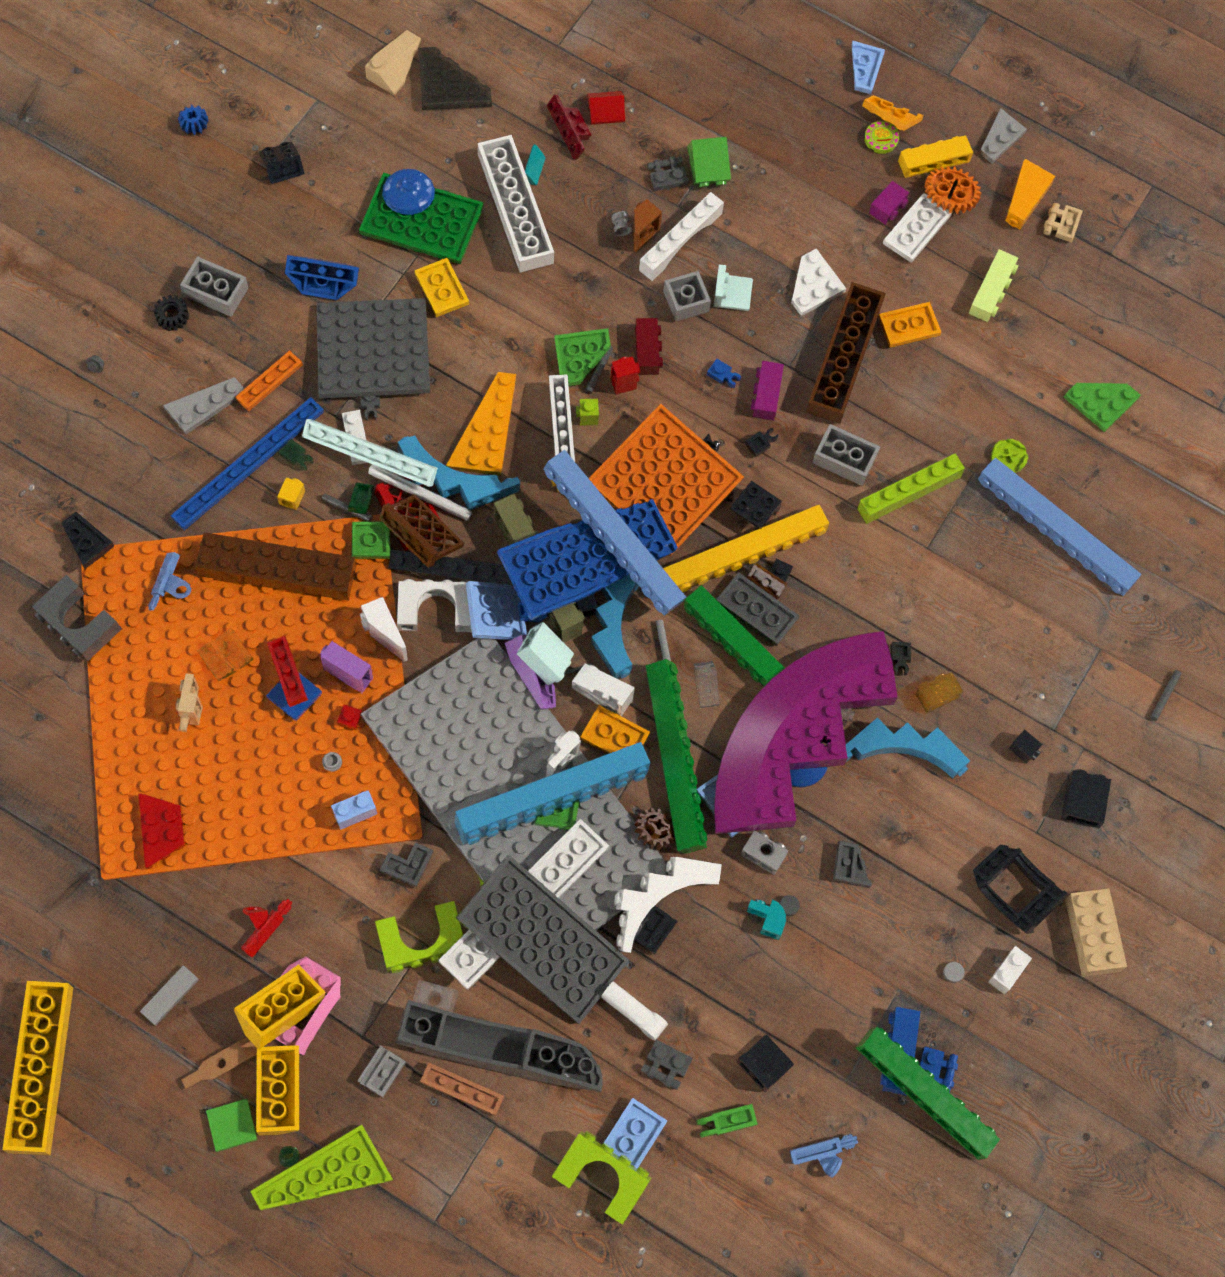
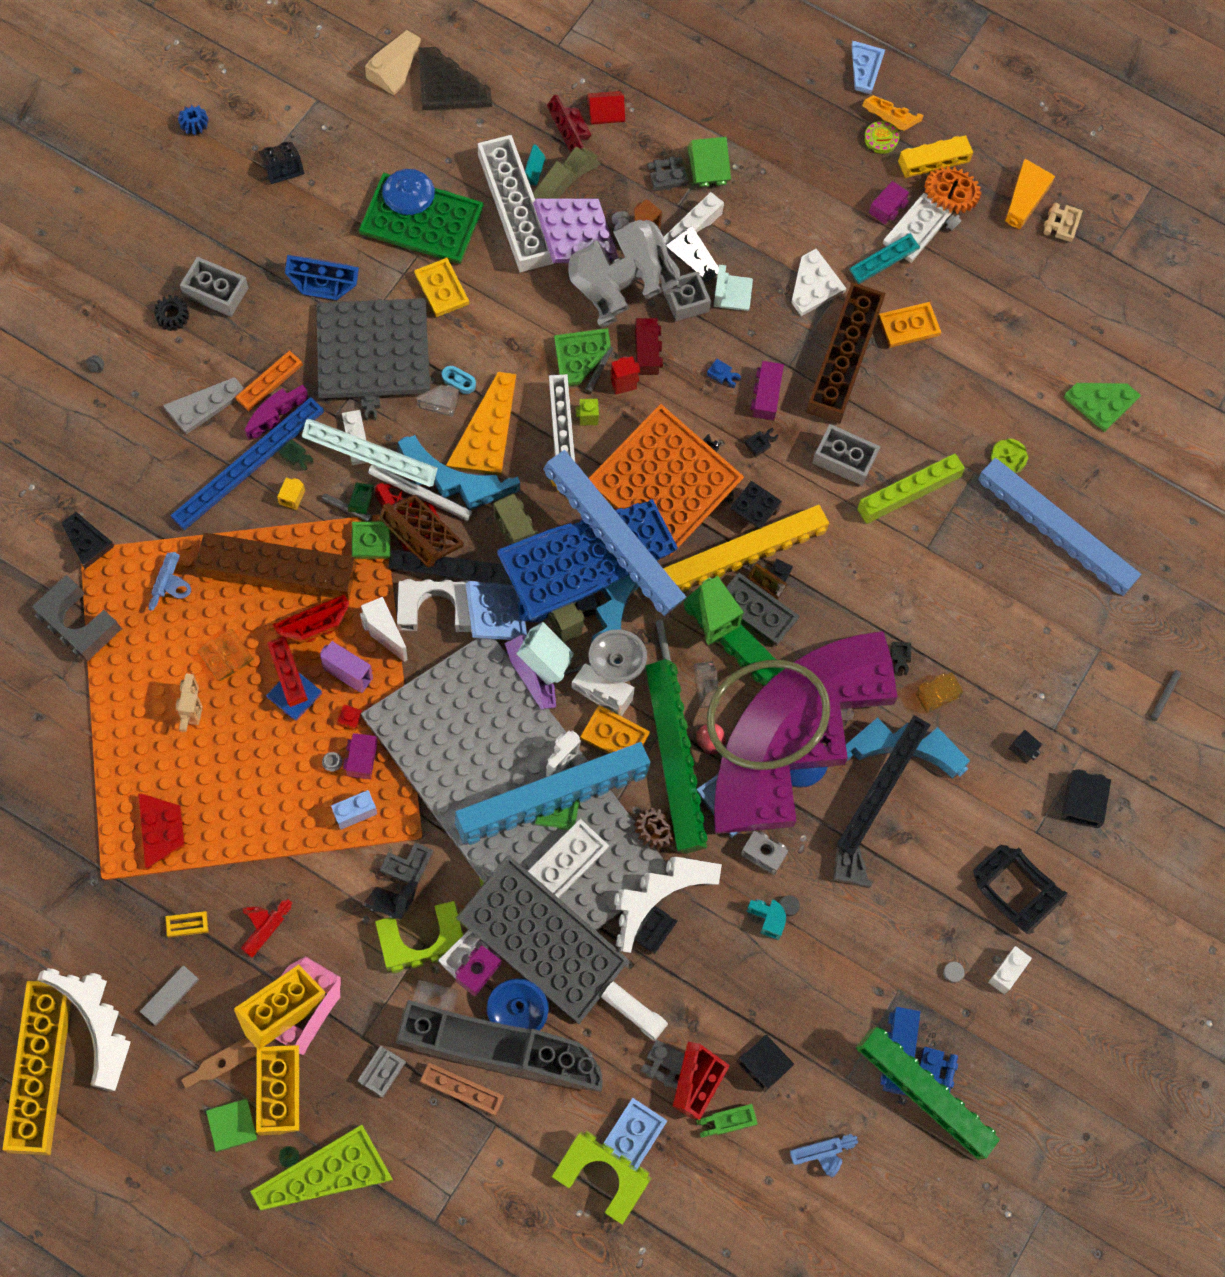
yellowish green brick [968,249,1019,322] -> none
light grey wing [979,109,1027,164] -> none
tan brick [1065,888,1127,977] -> none
none -> white arch [37,968,130,1092]
none -> yellow tile [165,911,209,938]
none -> magenta slope [245,384,308,440]
none -> red wedge [272,594,349,643]
none -> magenta brick [343,733,378,780]
none -> black bracket [364,880,419,920]
none -> clear slope [417,385,459,417]
none -> medium azure plate [442,366,476,394]
none -> magenta brick [455,945,501,996]
none -> blue dish [487,978,549,1031]
none -> olive arch [533,147,600,199]
none -> plate [533,199,619,263]
none -> light grey animal [568,220,681,328]
none -> light grey dish [589,629,647,683]
none -> wing [666,227,718,282]
none -> red wedge [673,1041,730,1120]
none -> coral hair [696,724,726,754]
none -> bright green slope [699,576,744,645]
none -> olive piece [707,660,830,770]
none -> black plate [836,715,931,856]
none -> teal tile [849,233,920,284]
none -> light grey plate [946,215,962,231]

